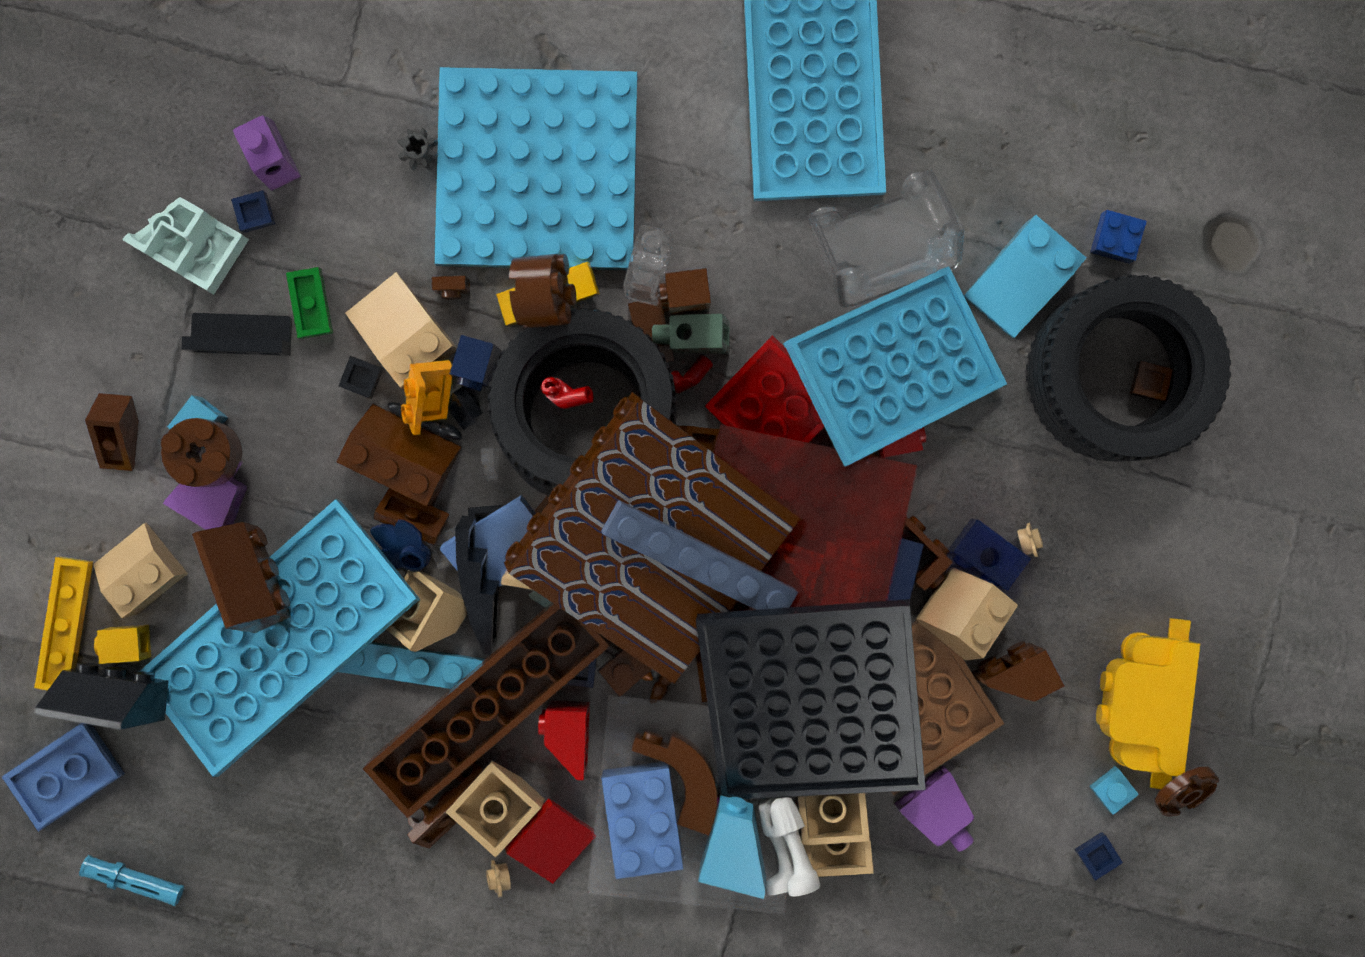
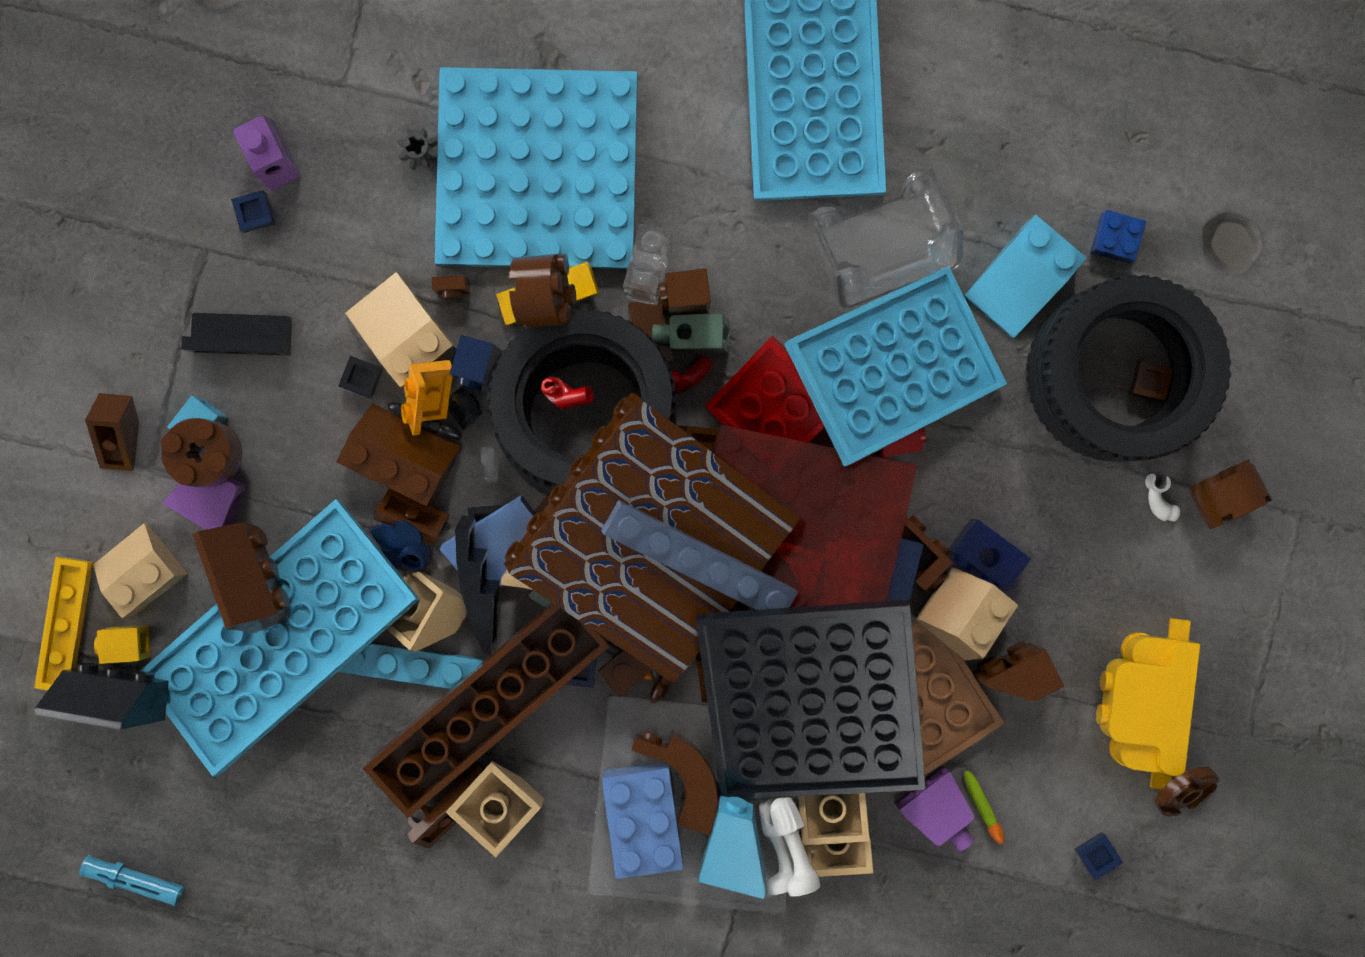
medium blue tile [2,723,125,832] -> none
light aqua slope [123,197,249,295] -> none
green plate [286,267,333,339] -> none
tan plate [486,860,511,897] -> none
red tile [504,799,597,884] -> none
red slope [538,700,590,780] -> none
tan plate [1017,523,1043,557] -> none
medium azure plate [1089,766,1139,815] -> none
none -> lime piece [963,771,1005,845]
none -> white arm [1145,474,1180,522]
none -> reddish brown brick [1189,459,1273,529]

